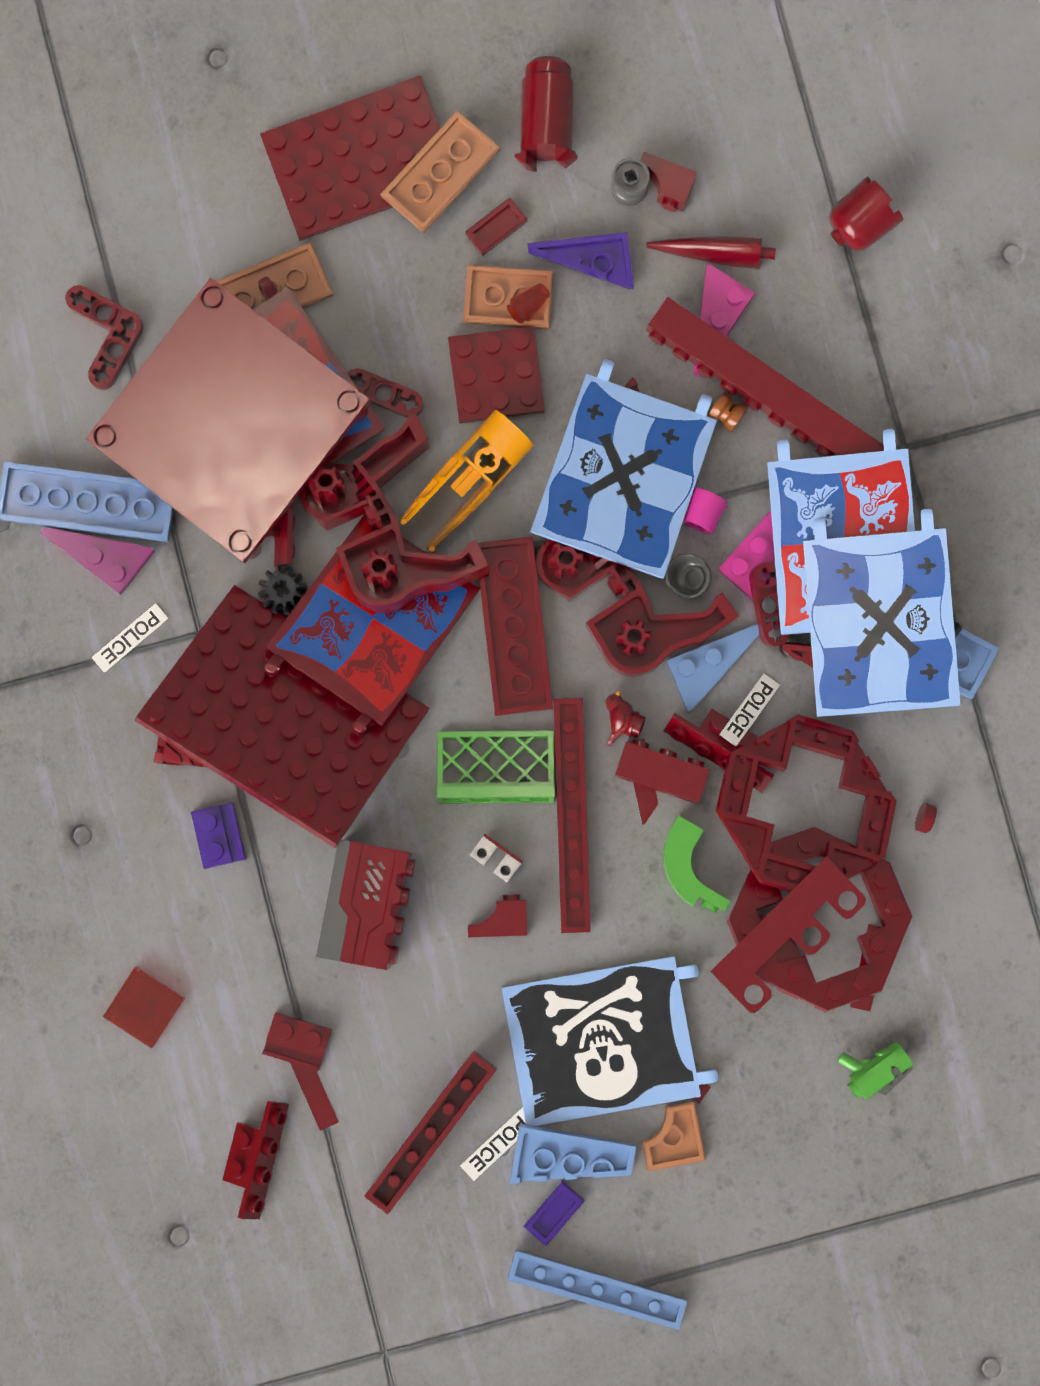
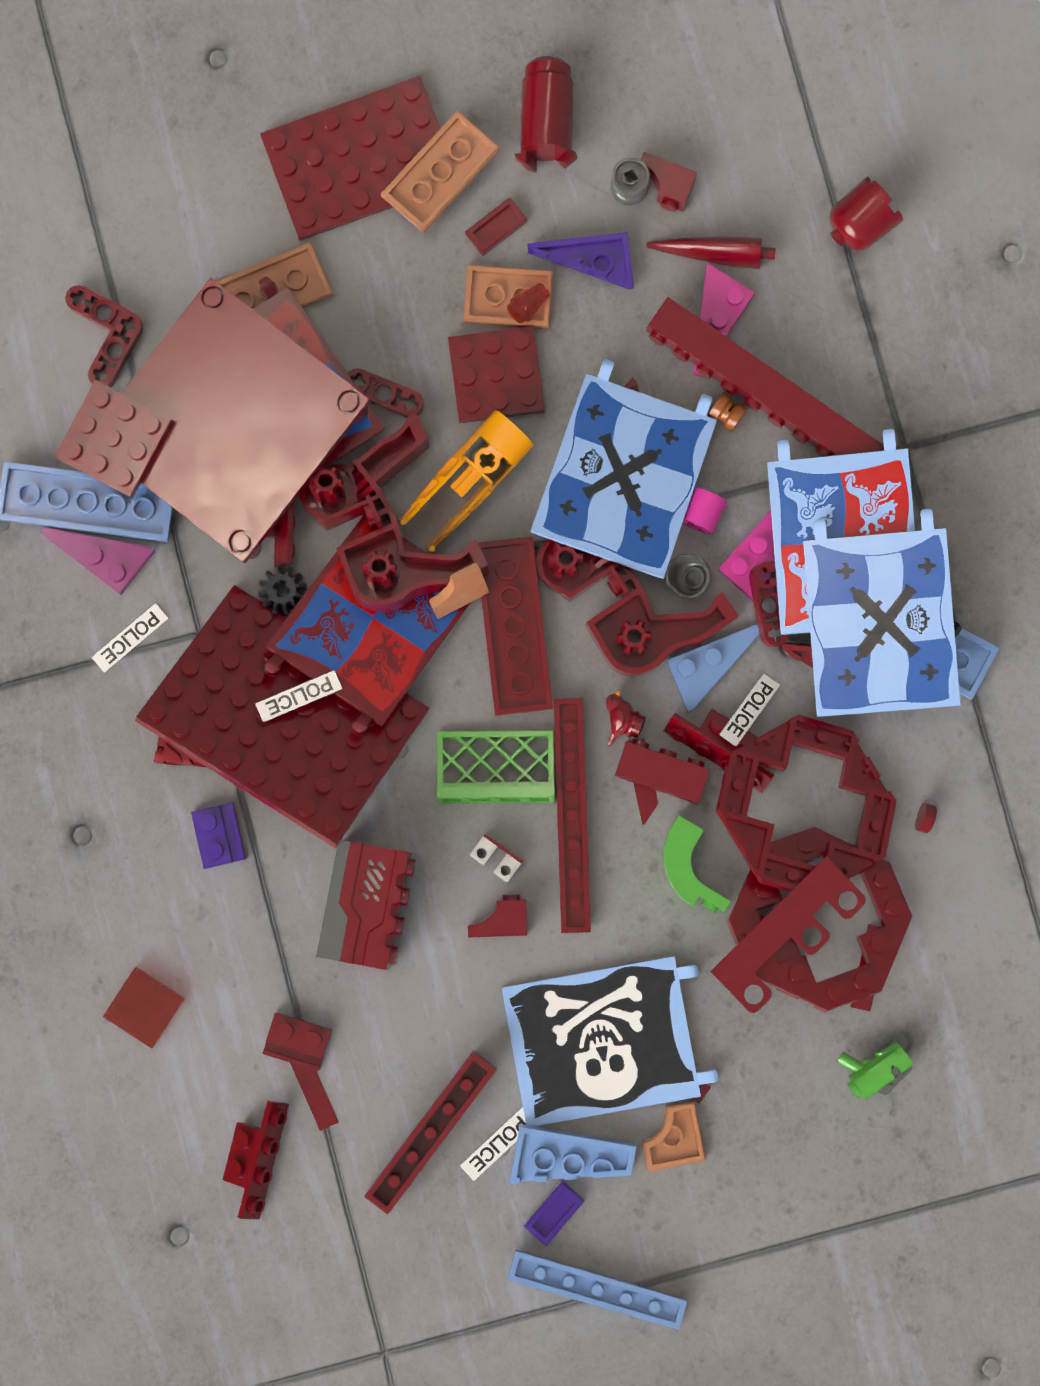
none -> plate [54,379,174,499]
none -> white sticker [255,671,342,722]
none -> nougat tile [429,562,489,619]

